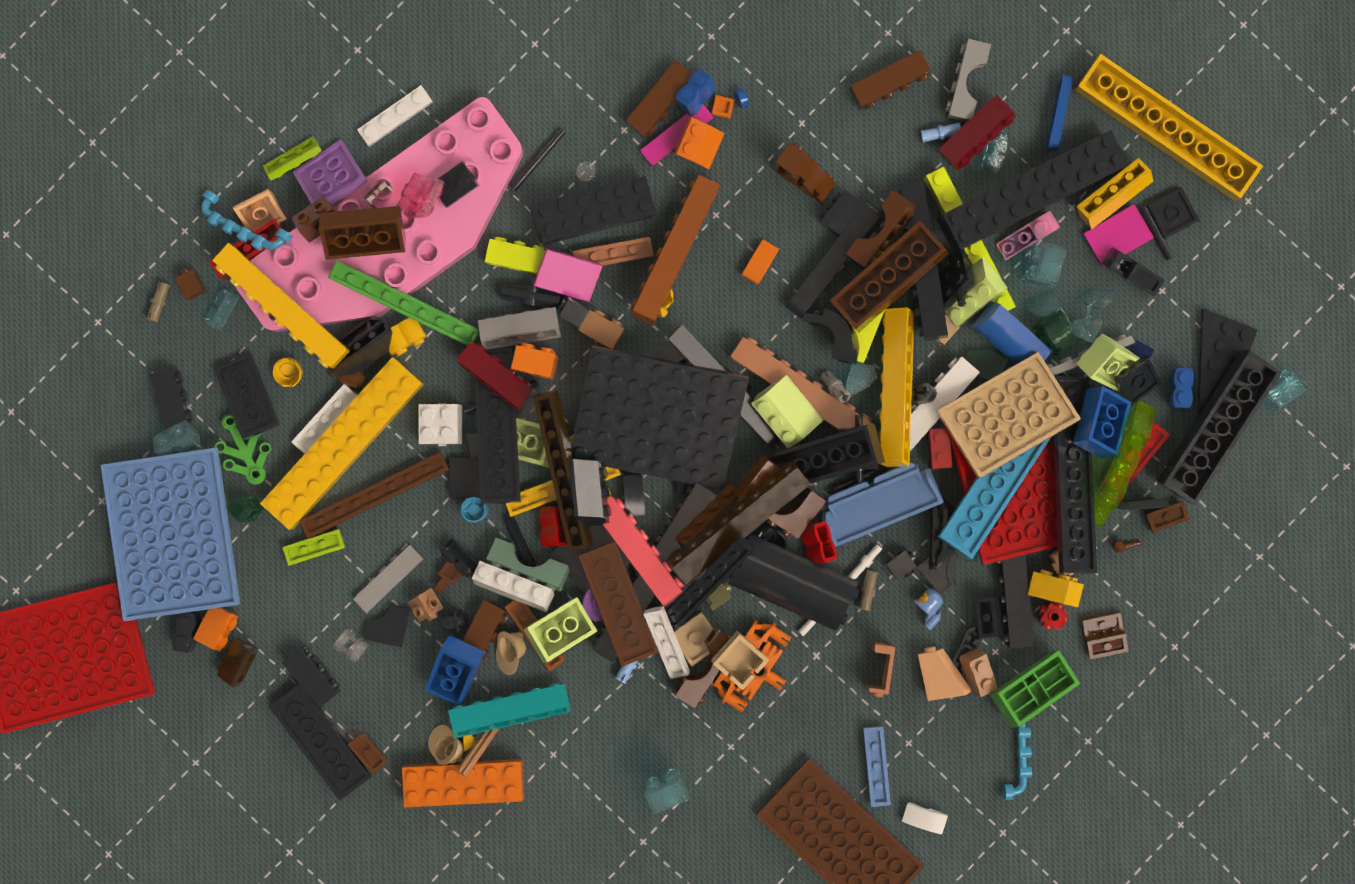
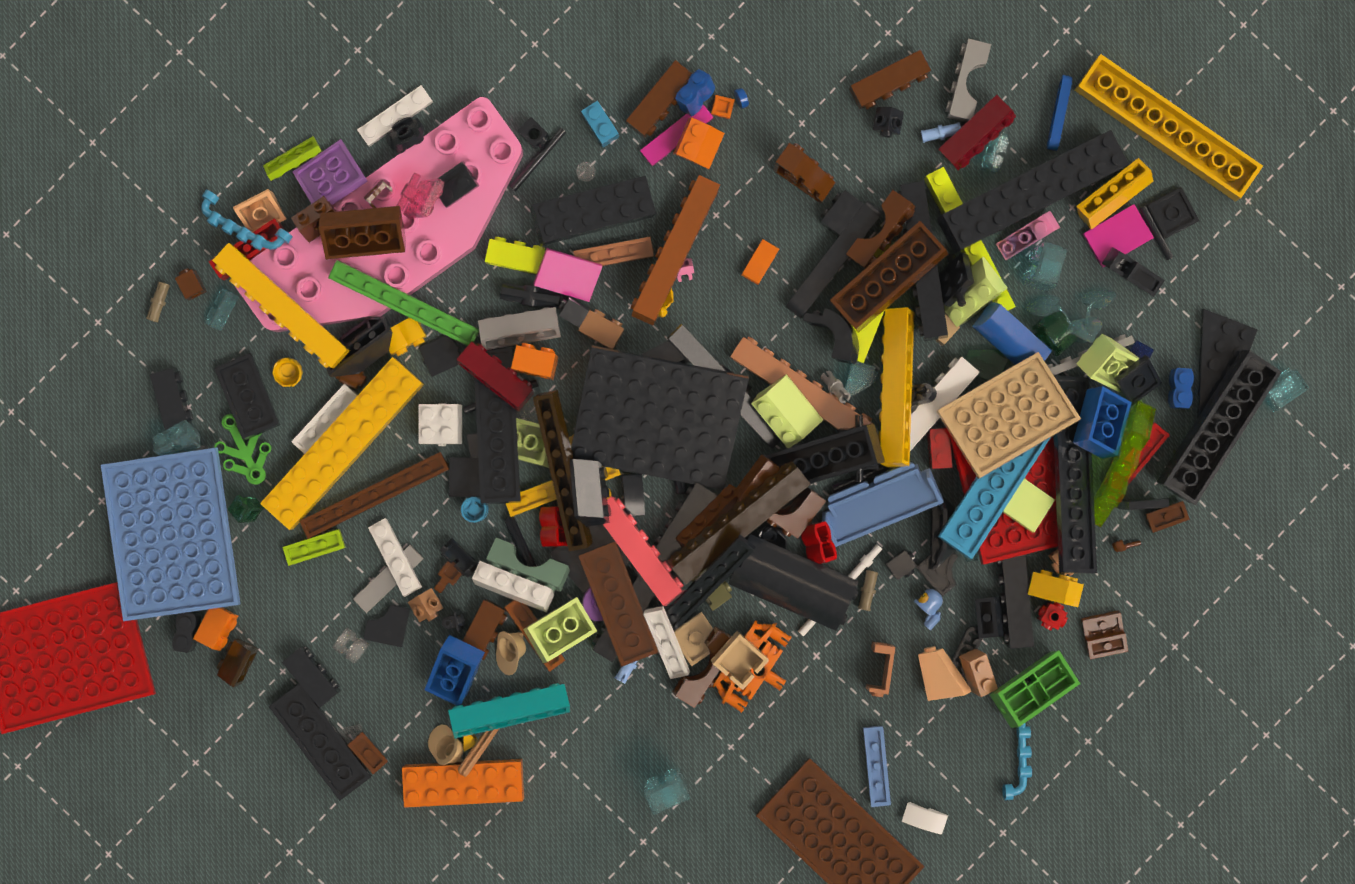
none -> white plate [368,518,422,597]
none -> black plate [386,117,424,154]
none -> black piece [419,335,460,377]
none -> black brick [517,117,549,150]
none -> dark azure brick [581,100,619,147]
none -> bright pink tile [677,258,694,282]
none -> black brick [873,107,904,138]
none -> yellowish green tile [1003,478,1055,533]

